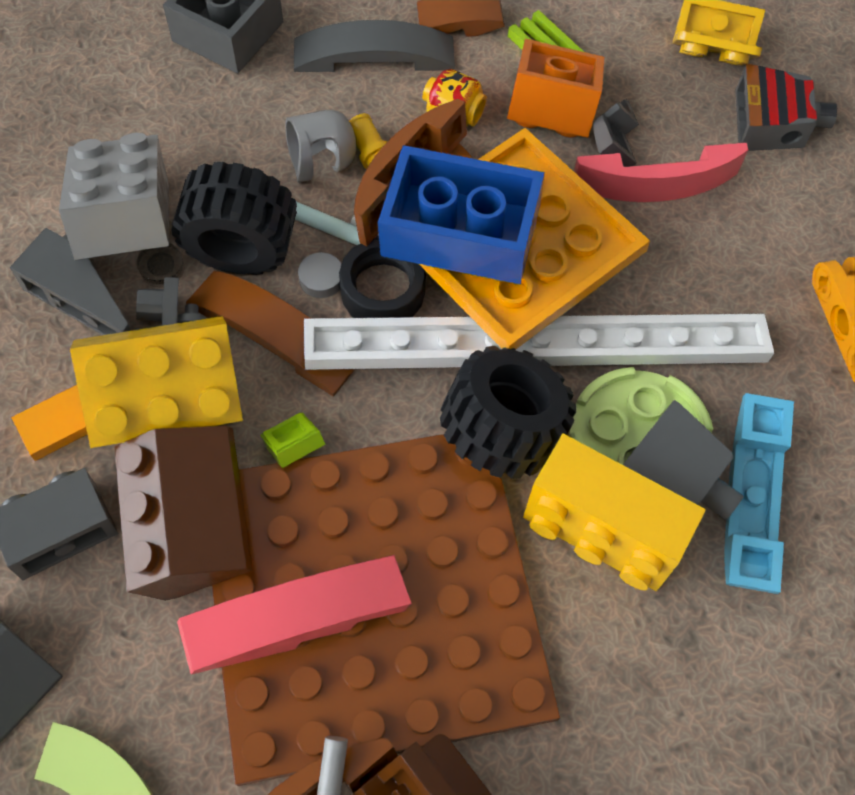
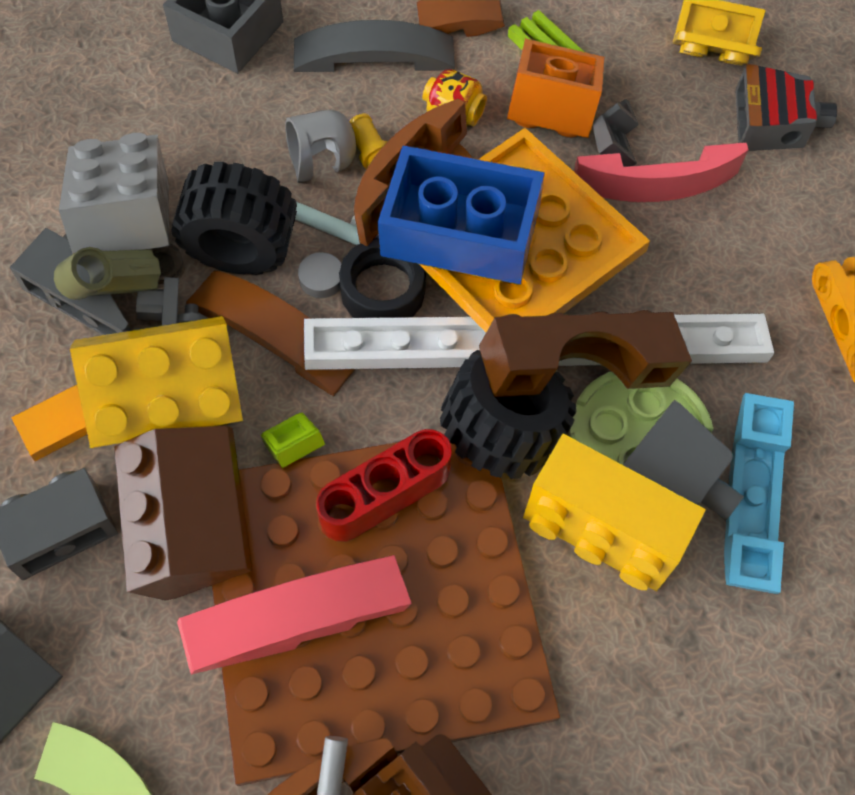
none -> olive piece [54,247,161,300]
none -> red beam [316,429,452,542]
none -> reddish brown arch [479,310,692,397]

